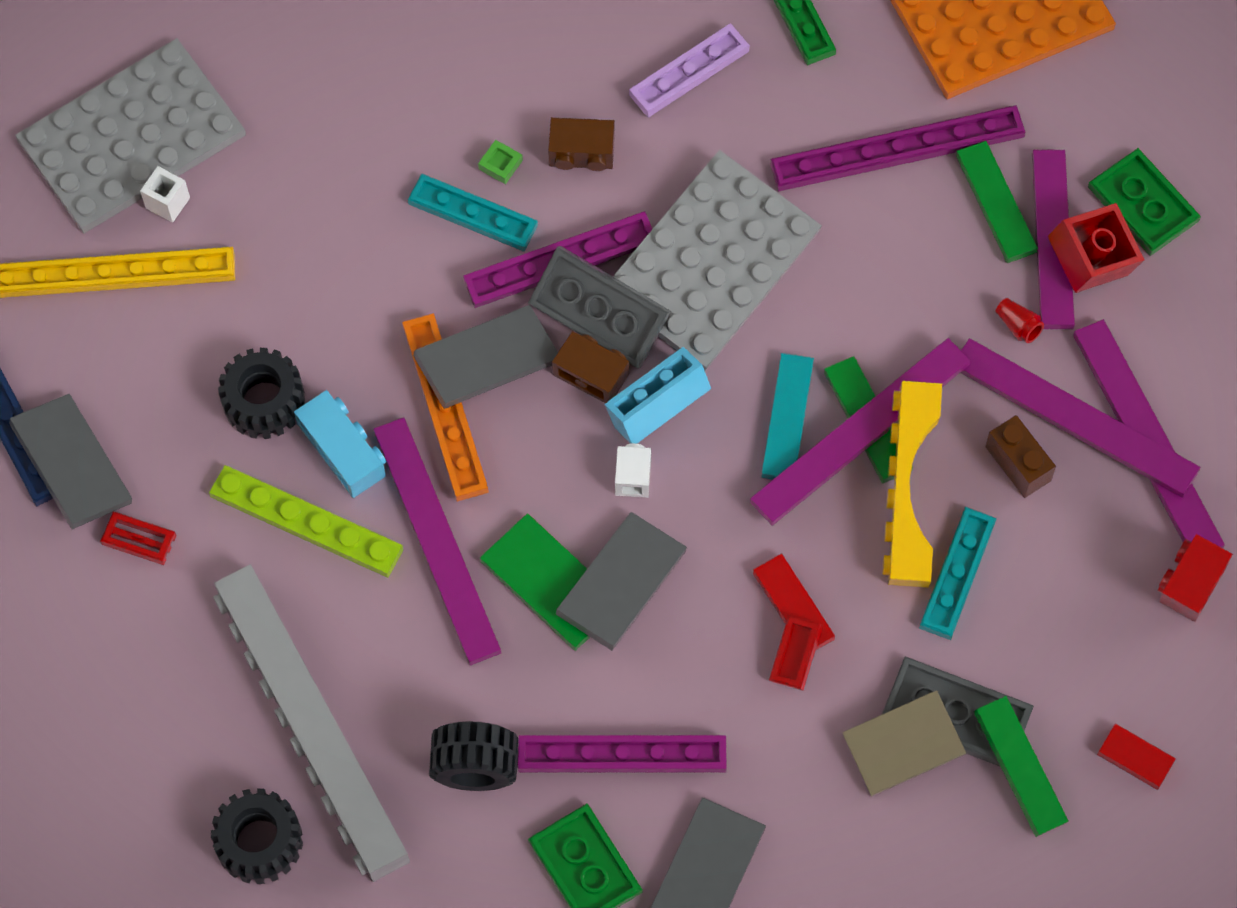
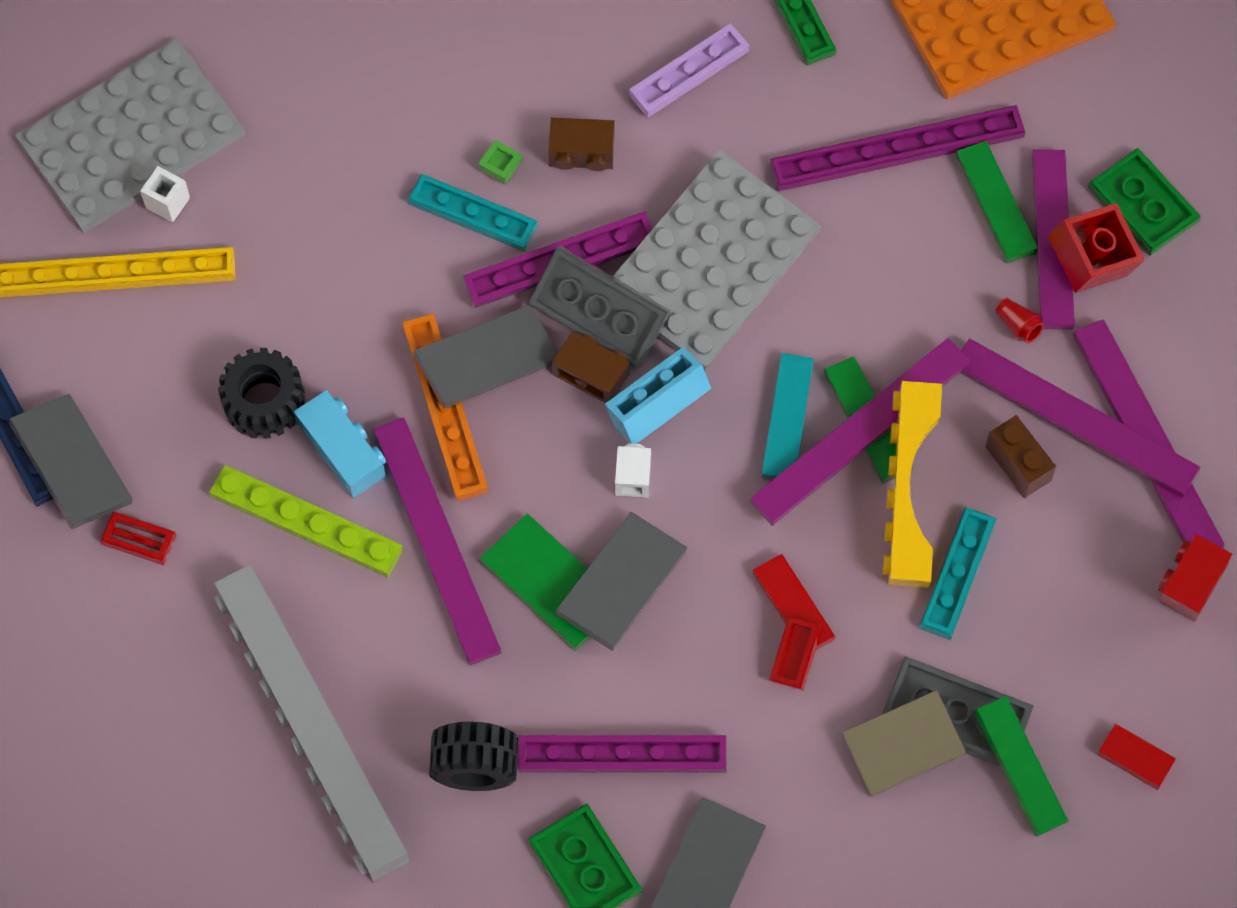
black tyre [211,788,303,884] -> none

